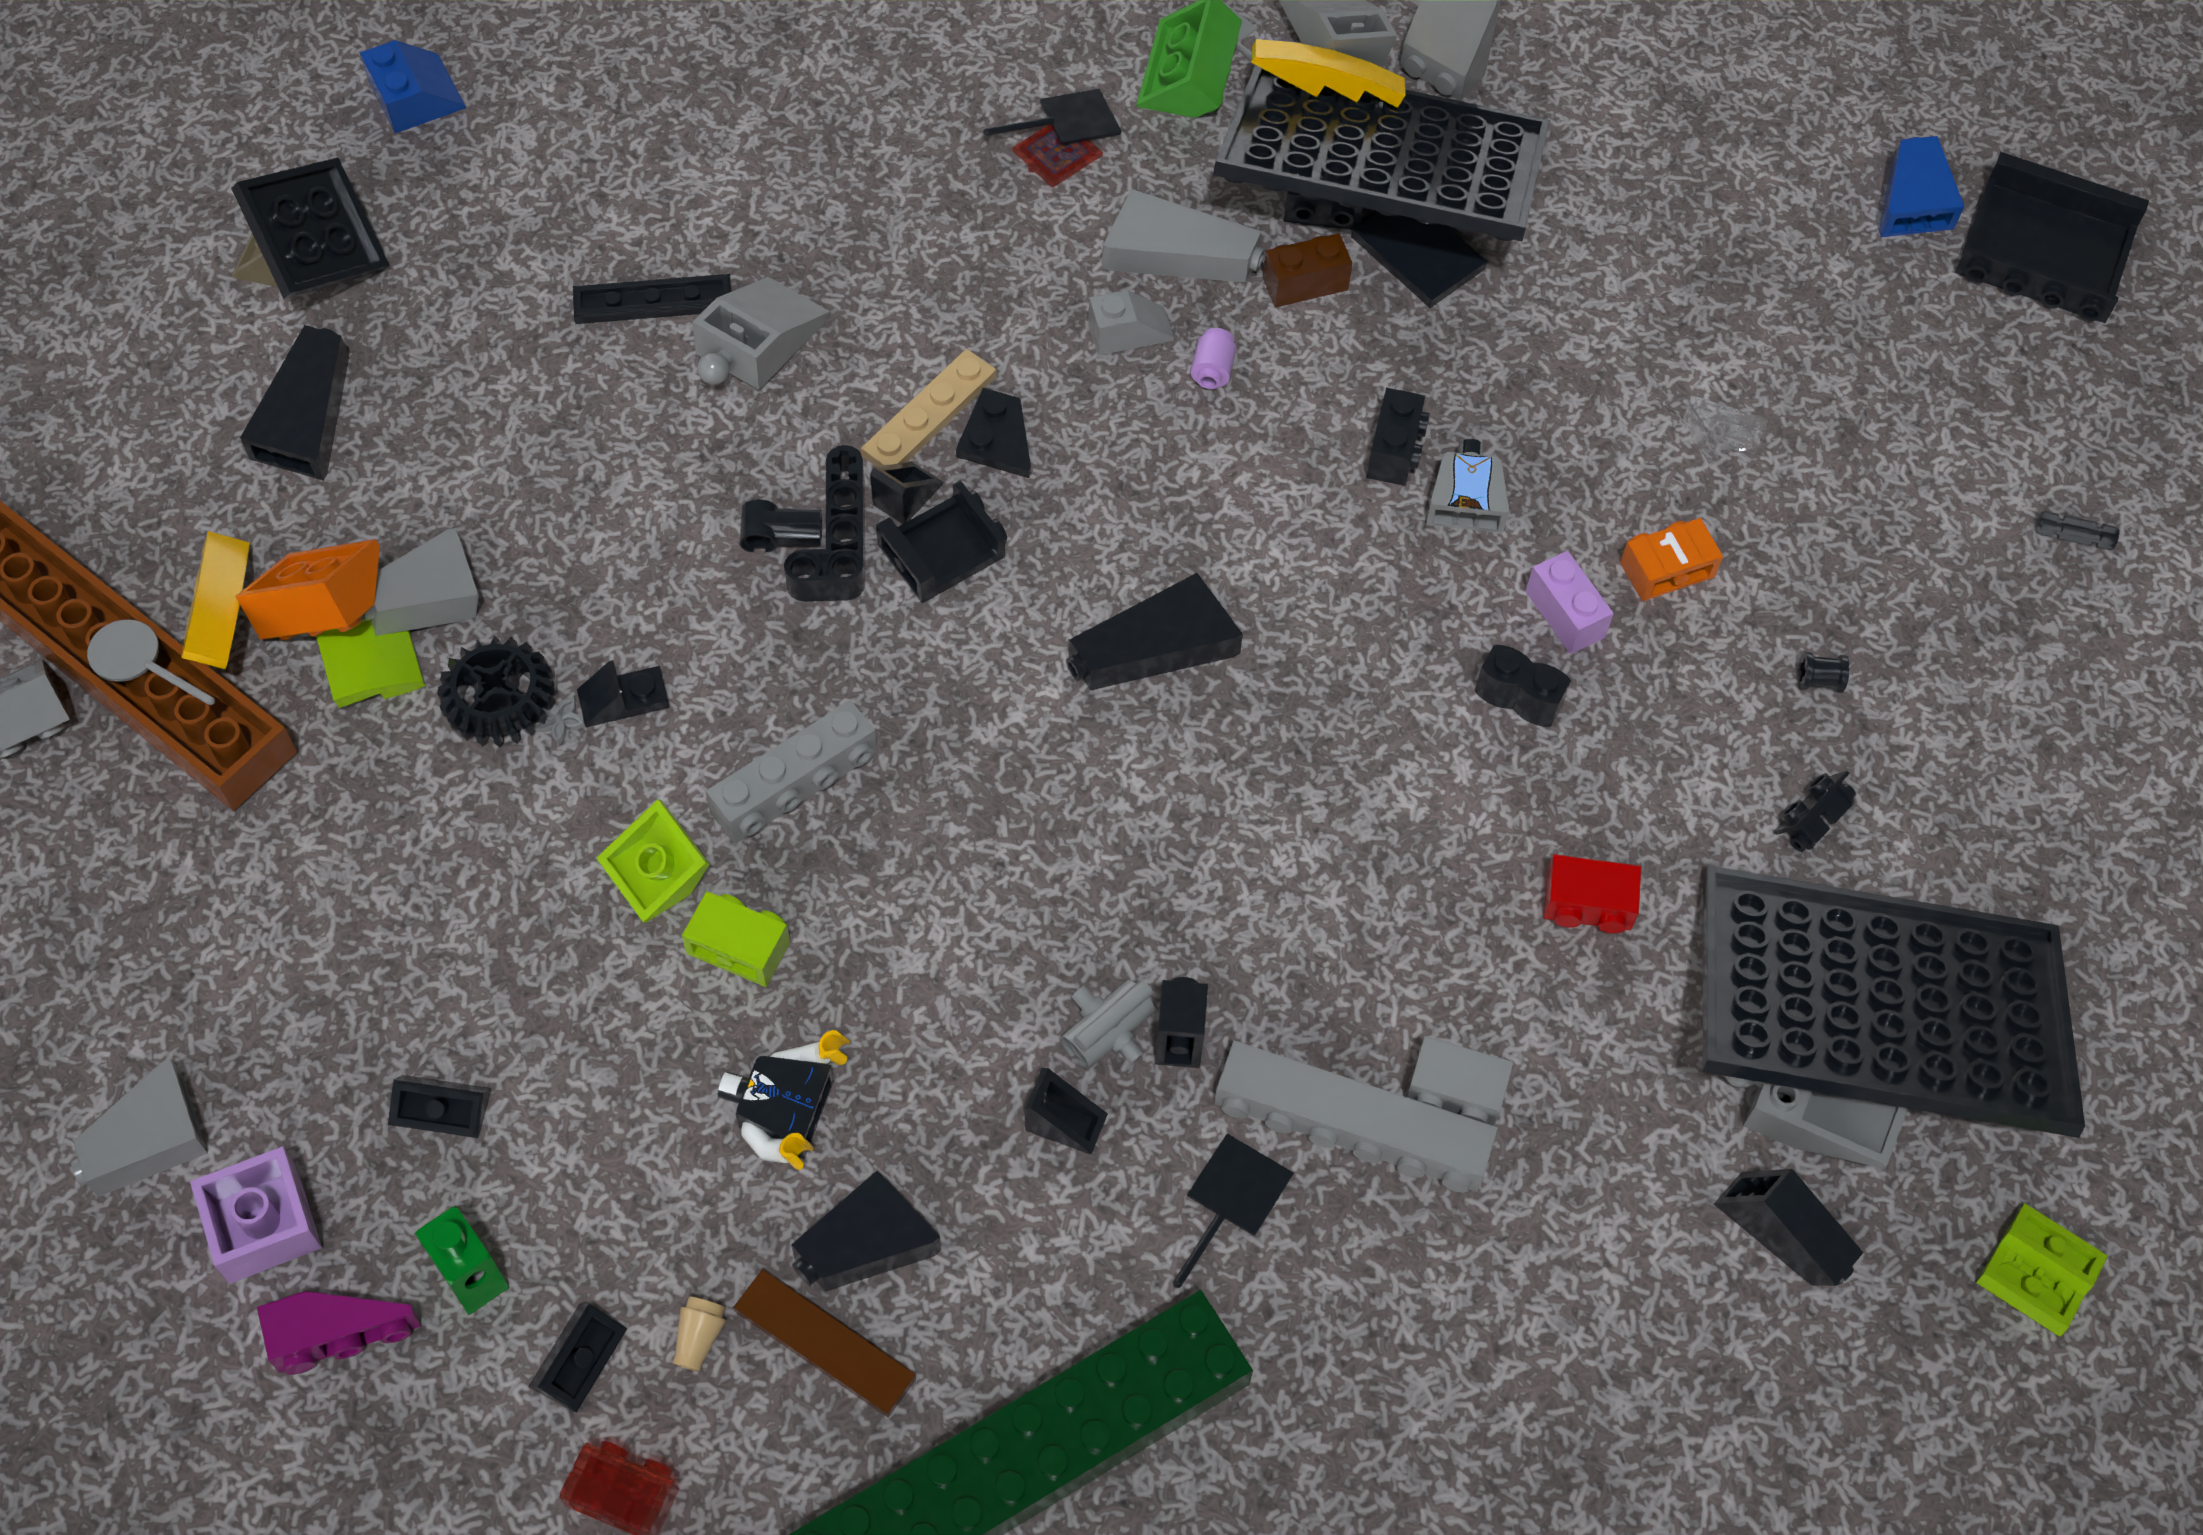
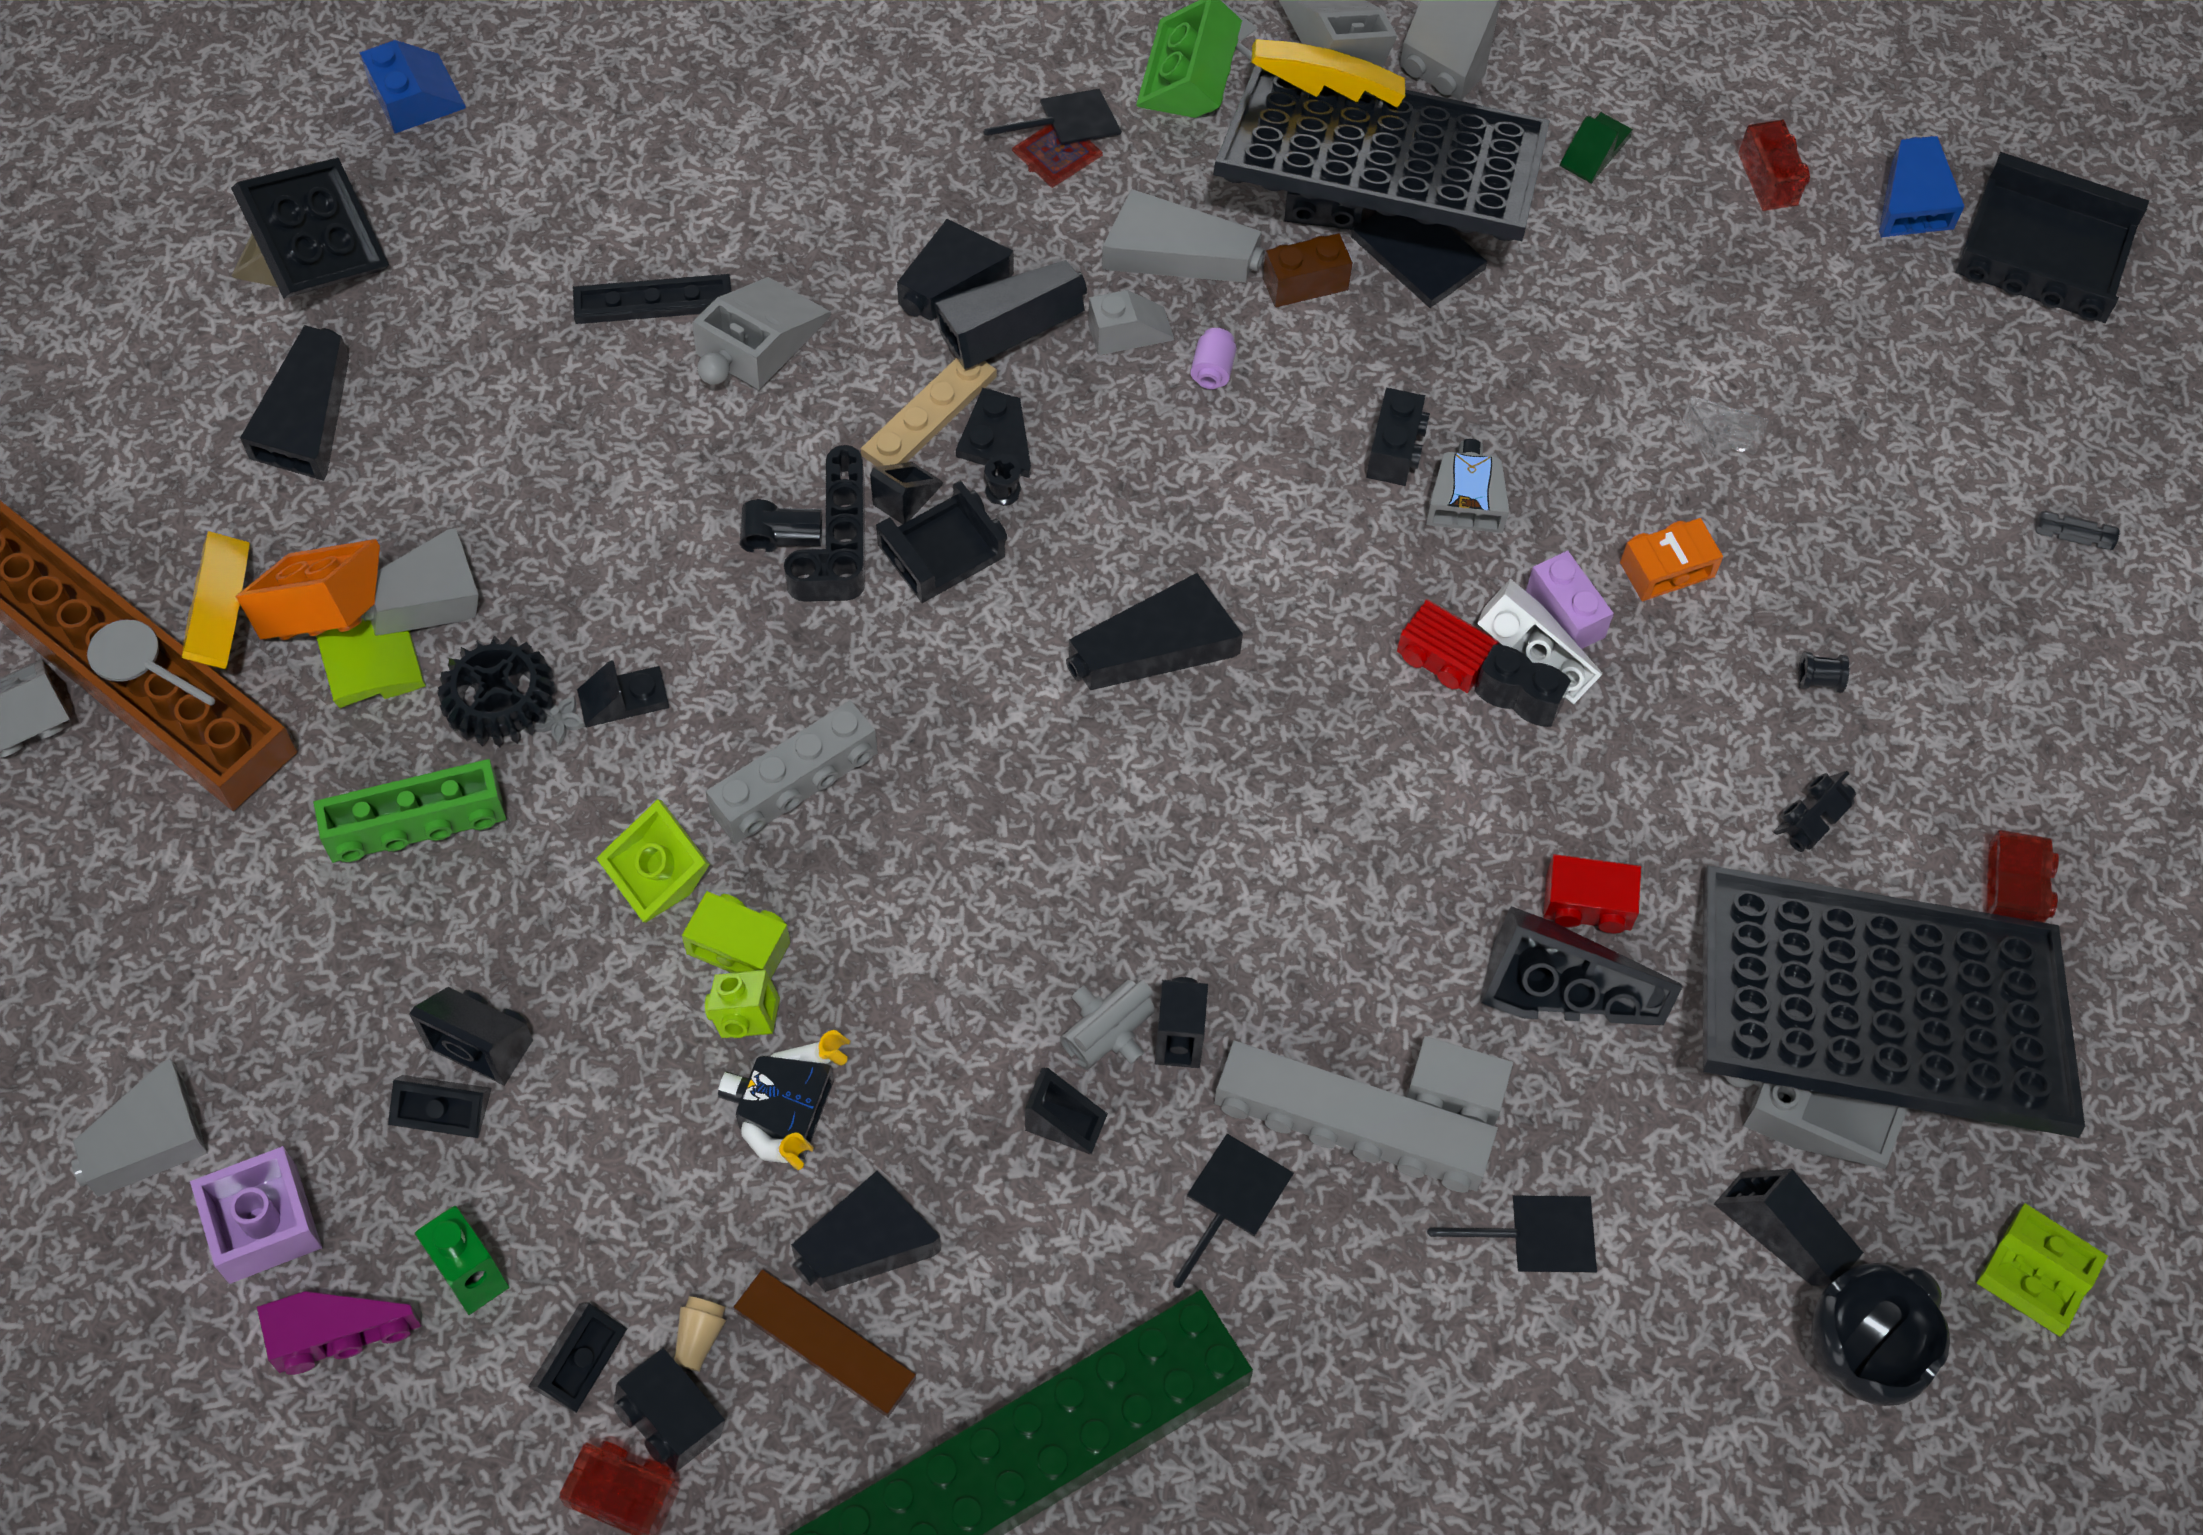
none -> bright green brick [313,759,507,863]
none -> black slope [409,987,533,1086]
none -> black brick [613,1347,725,1473]
none -> lime brick [705,970,780,1038]
none -> black slope [897,219,1014,321]
none -> black slope [934,260,1087,369]
none -> black bush [984,455,1021,506]
none -> red brick [1397,599,1499,693]
none -> black piece [1427,1195,1597,1273]
none -> white slope [1477,579,1602,704]
none -> black wedge [1480,906,1683,1025]
none -> dark green slope [1560,112,1633,184]
none -> clear red brick [1738,119,1810,211]
none -> black piece [1811,1263,1950,1406]
none -> clear red brick [1986,830,2059,923]

